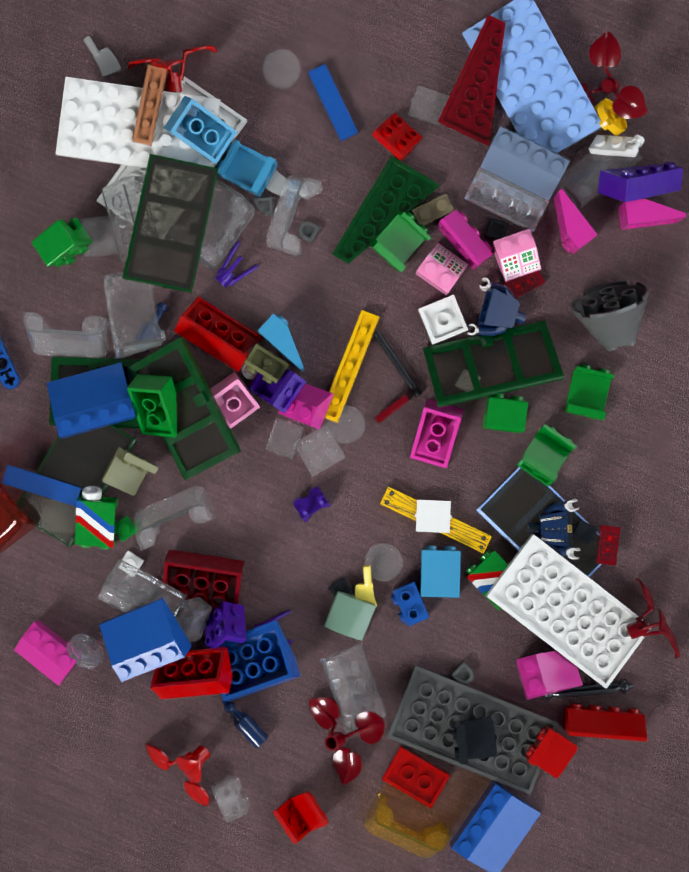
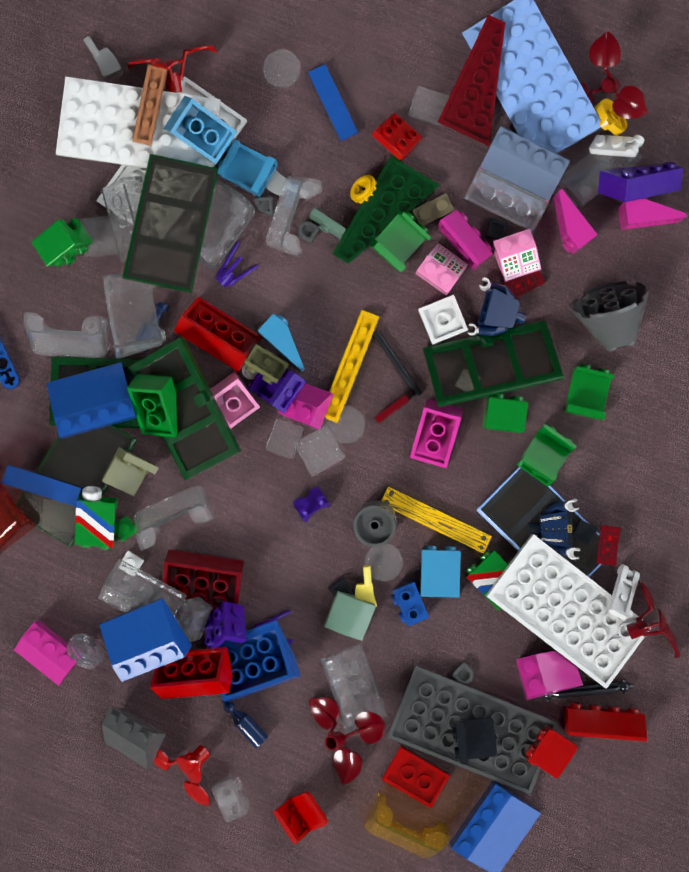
white piece [414,500,452,533] -> none
none -> dark grey slope [102,707,166,770]
none -> sand green plate [309,208,346,240]
none -> yellow gear [350,175,377,204]
none -> dark grey wheel [353,500,397,547]
none -> white plate [608,564,640,620]

